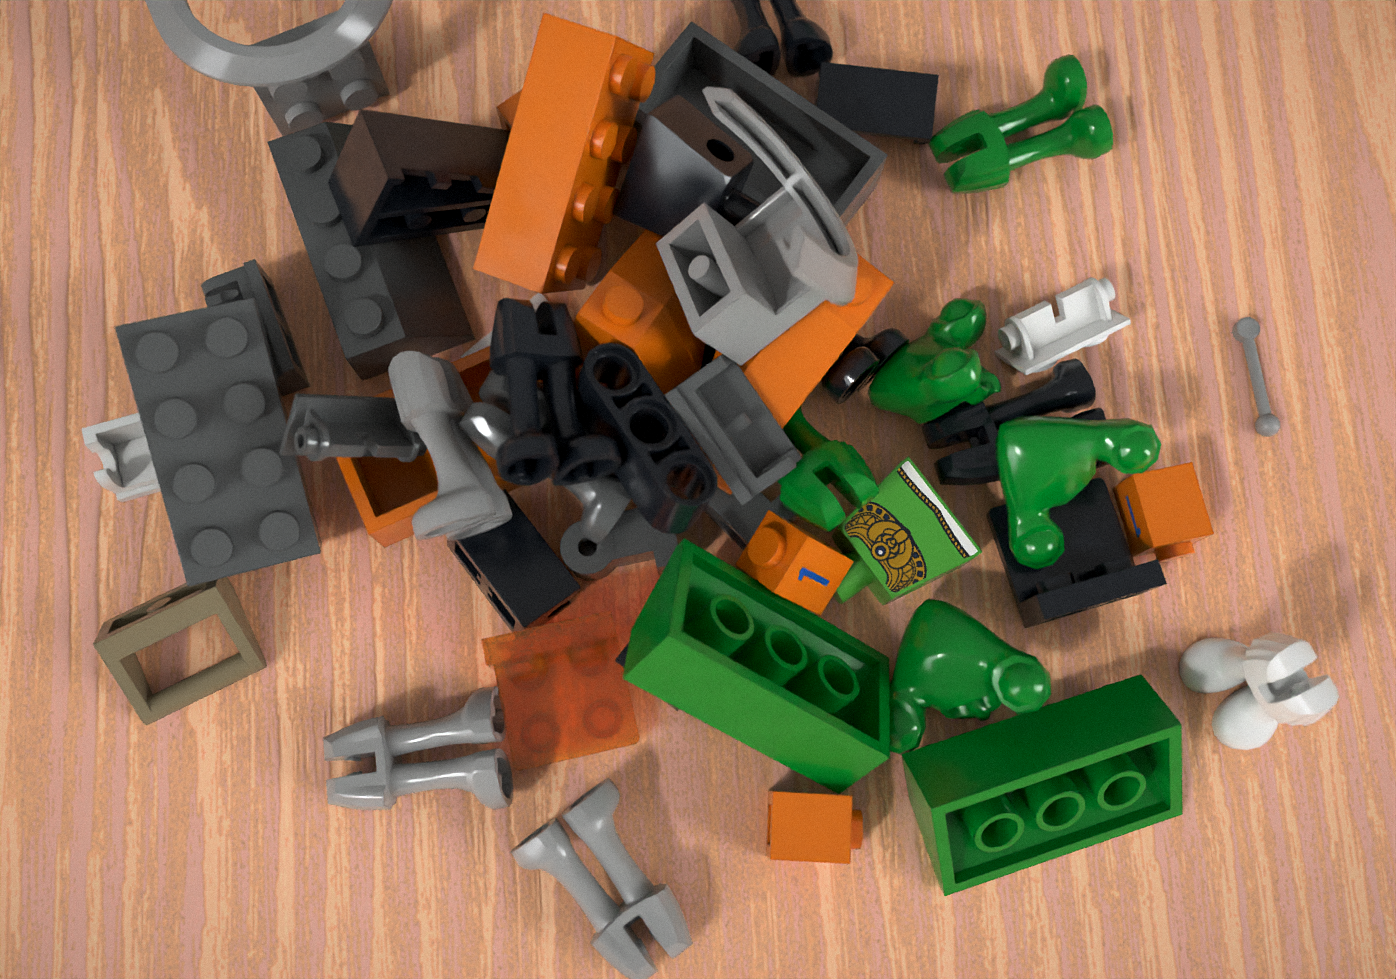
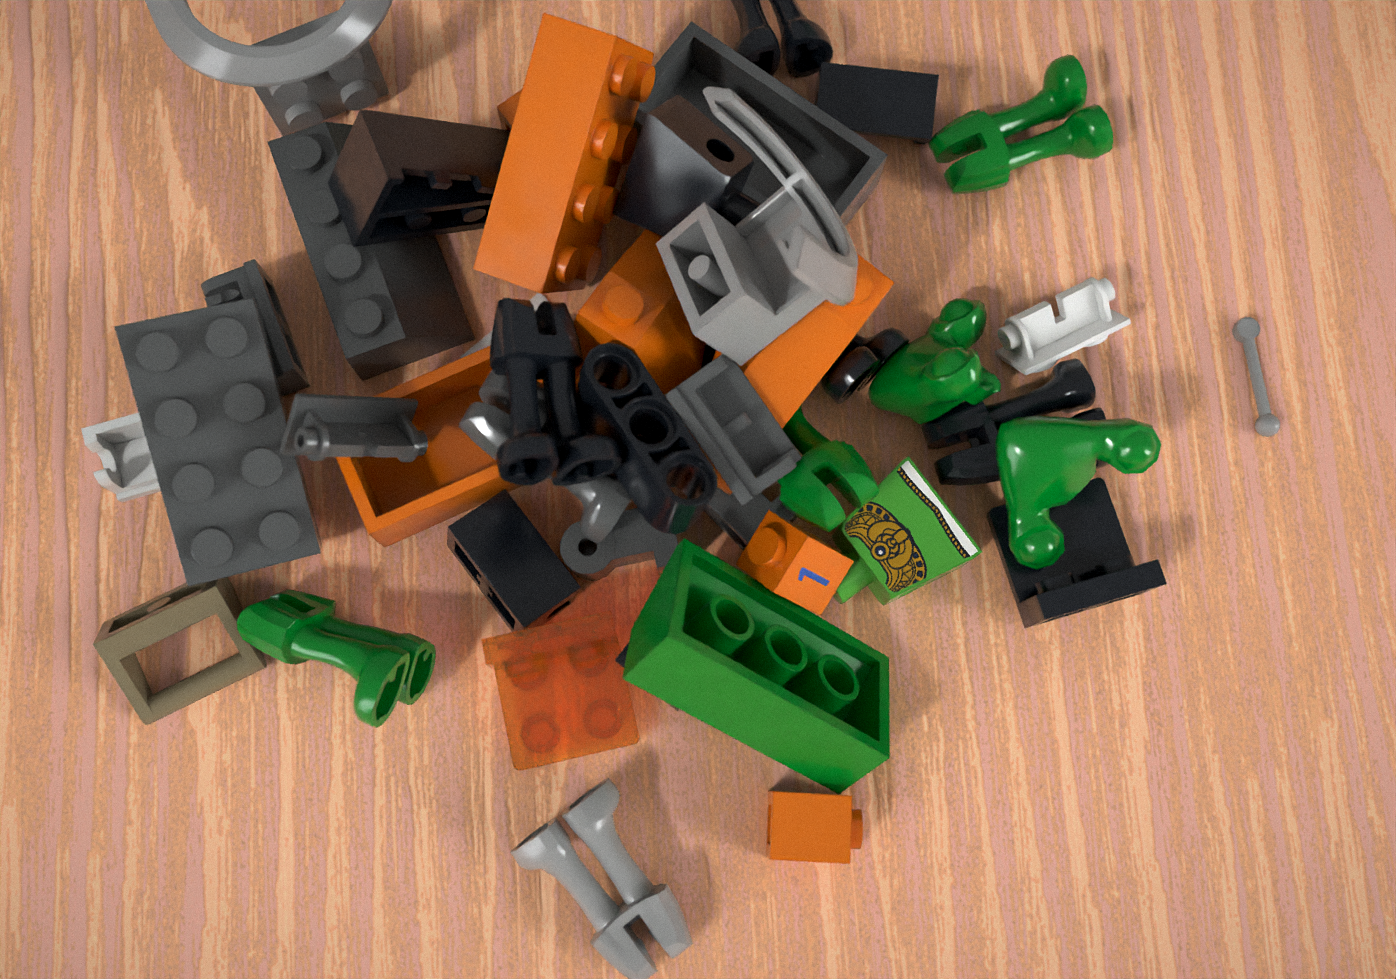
light grey piece [323,686,513,810] -> none
light grey piece [388,351,513,541] -> none
green head [889,598,1051,755] -> none
green slope [902,674,1182,896] -> none
orange brick [1113,462,1214,563] -> none
white piece [1179,632,1339,750] -> none
none -> green piece [237,589,436,728]

